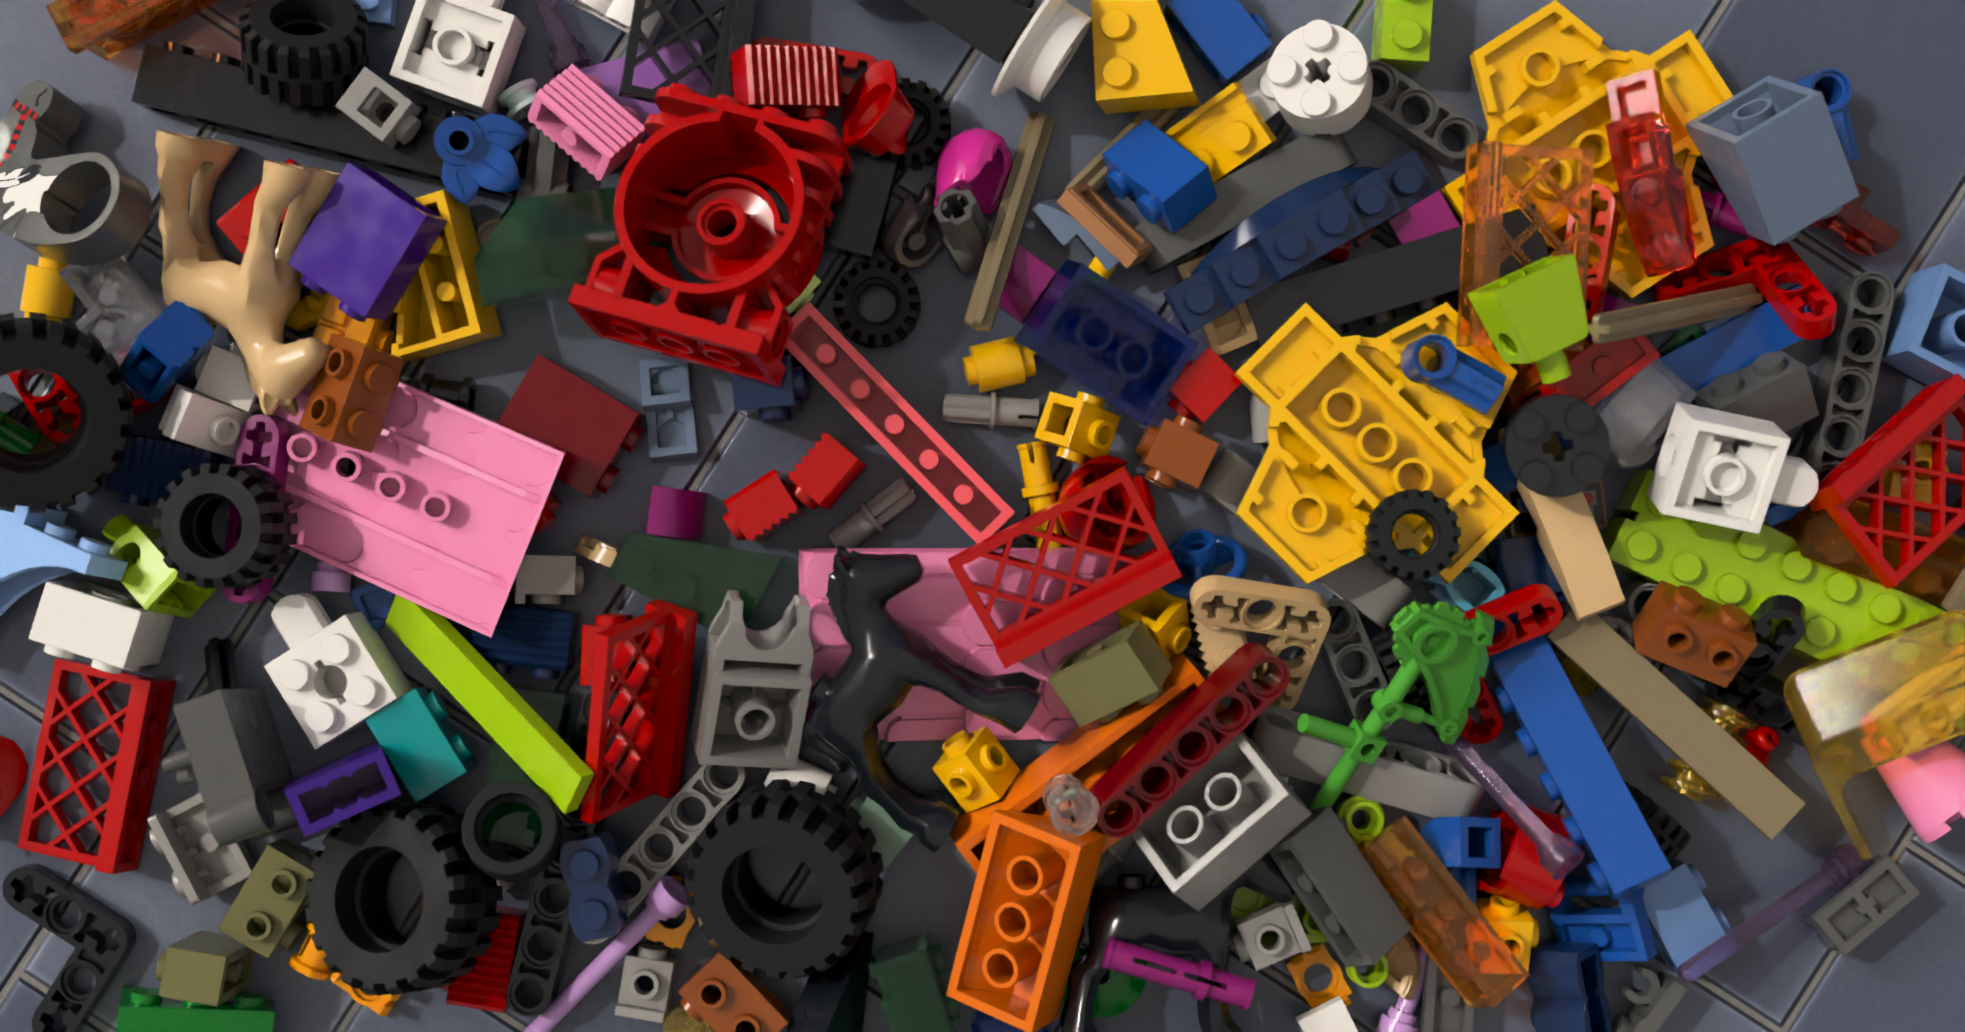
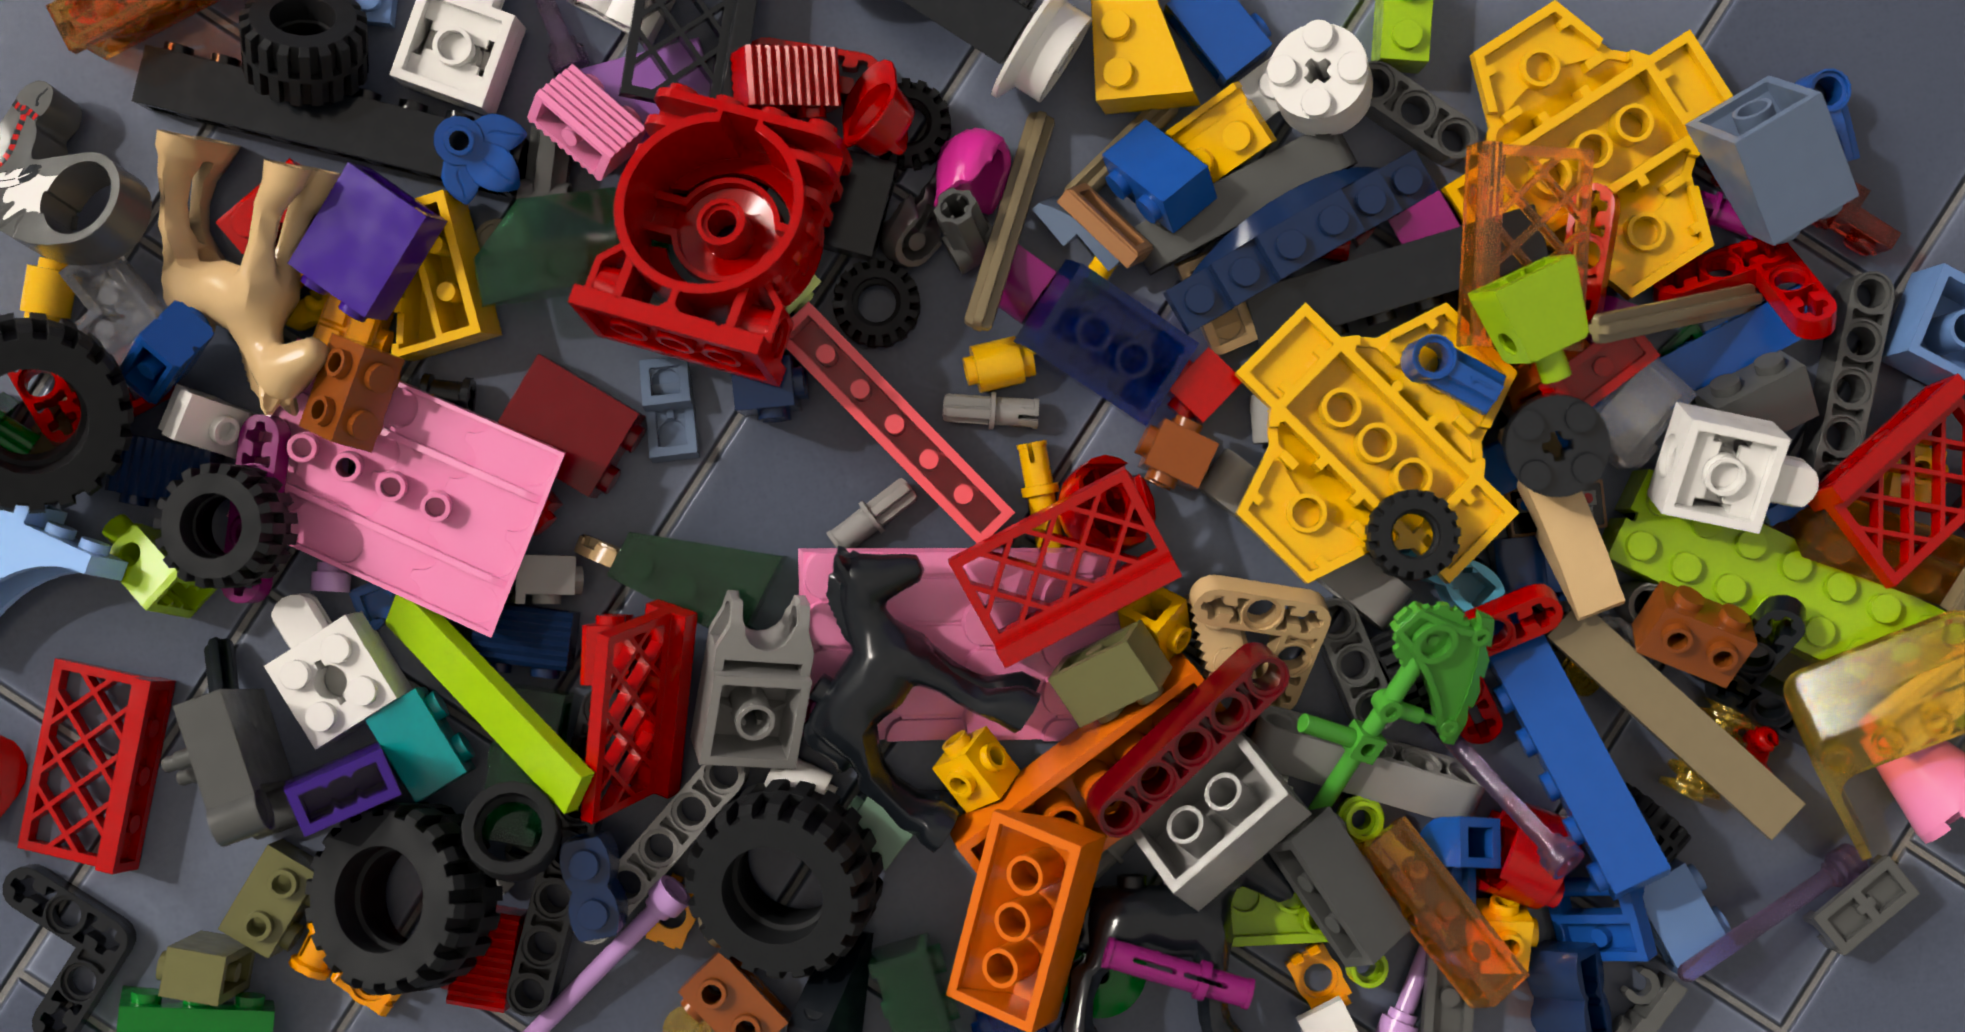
white brick [28,580,174,674] -> none
light grey bracket [147,792,256,905] -> none
white brick [194,342,264,414] -> none
light grey brick [335,67,422,149] -> none
light aqua bush [497,78,538,122] -> none
light grey brick [614,944,679,1023] -> none
magenta brick [646,485,708,541] -> none
red brick [722,469,805,541] -> none
red brick [788,433,866,510] -> none
yellow brick [1034,391,1121,465] -> none
clear bush [1043,774,1100,836] -> none
blue piece [1161,529,1249,600] -> none
light grey brick [1233,900,1312,971] -> none
tan tile [1384,934,1421,1001] -> none
clear red slope [1606,68,1698,277] -> none

